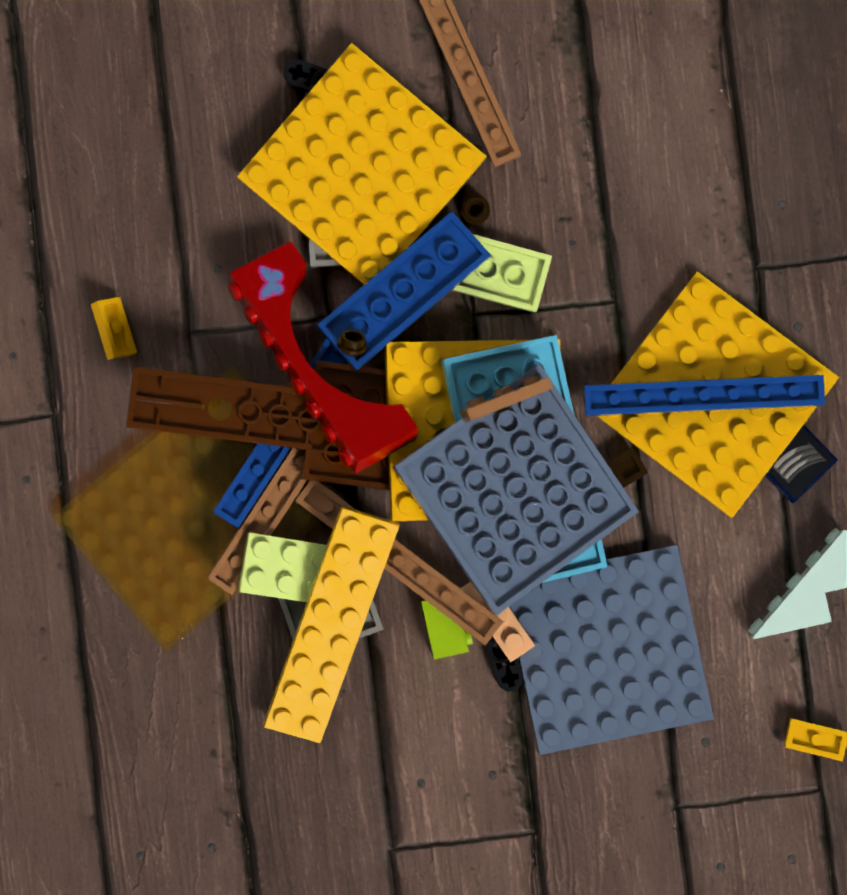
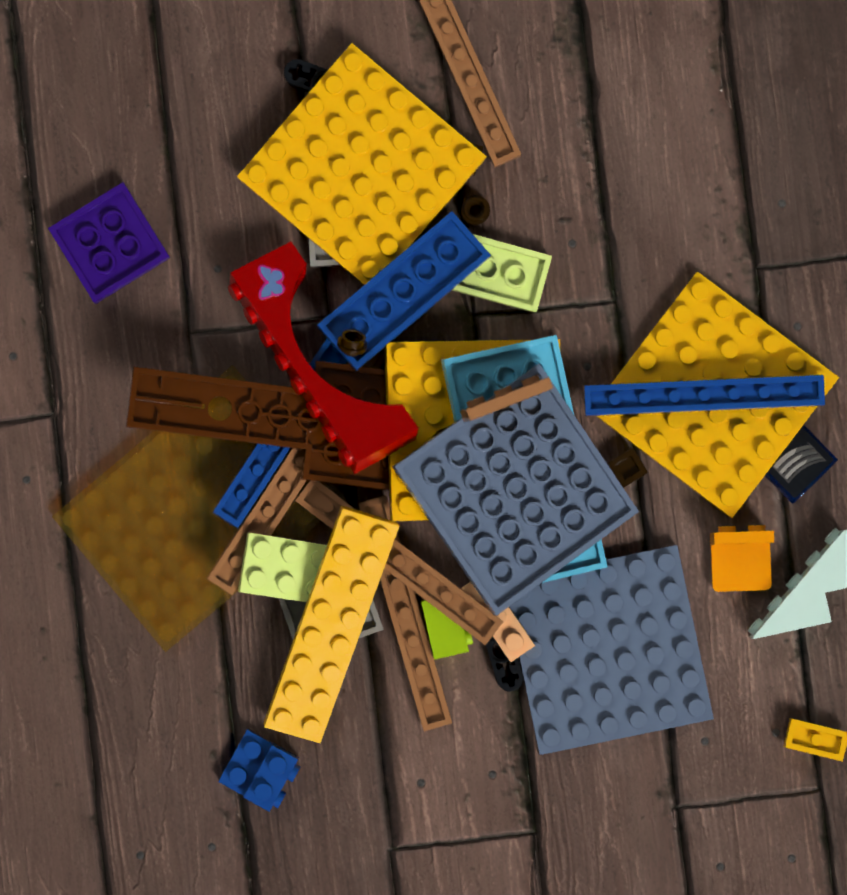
yellow plate [90,297,137,360] -> none
none -> dark purple plate [48,182,170,304]
none -> blue plate [218,729,301,812]
none -> medium nougat plate [358,495,452,731]
none -> light orange bracket [710,525,774,592]

